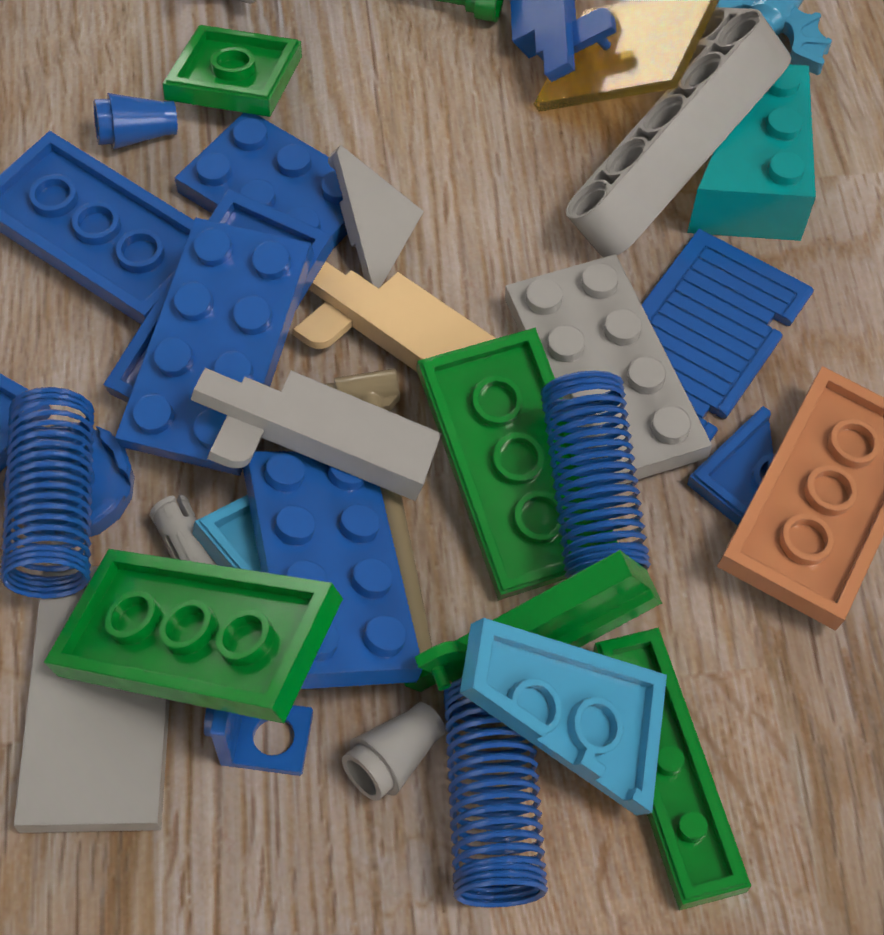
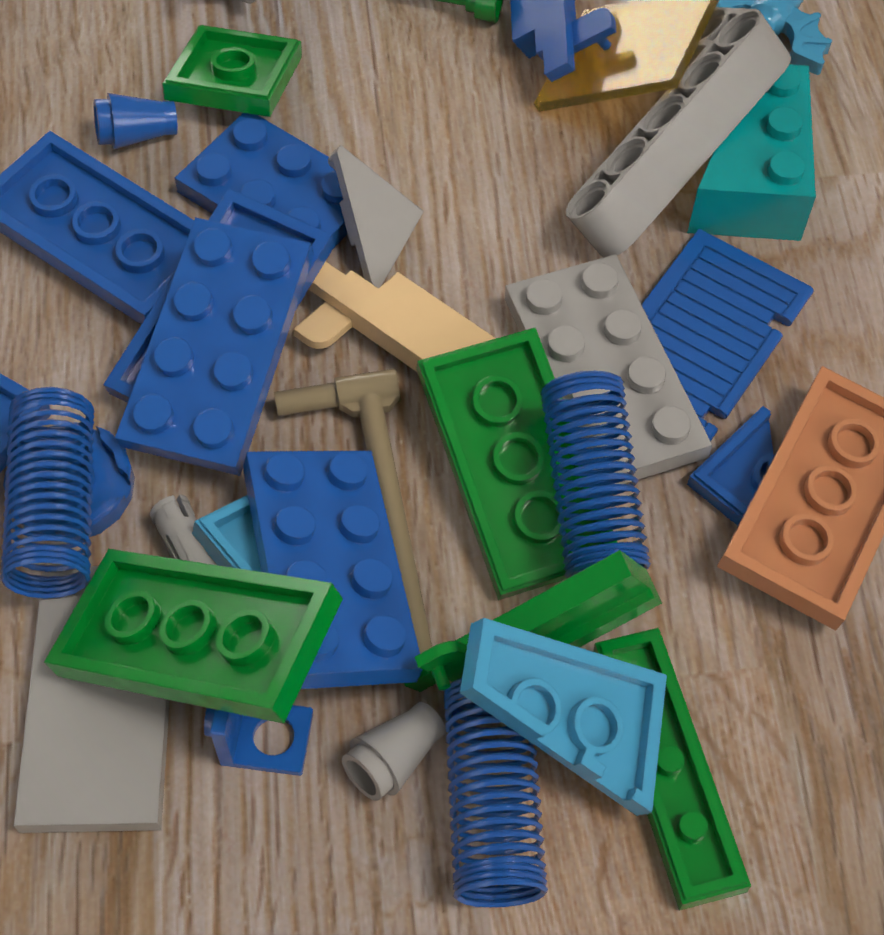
light grey piece [191,368,441,501] -> none

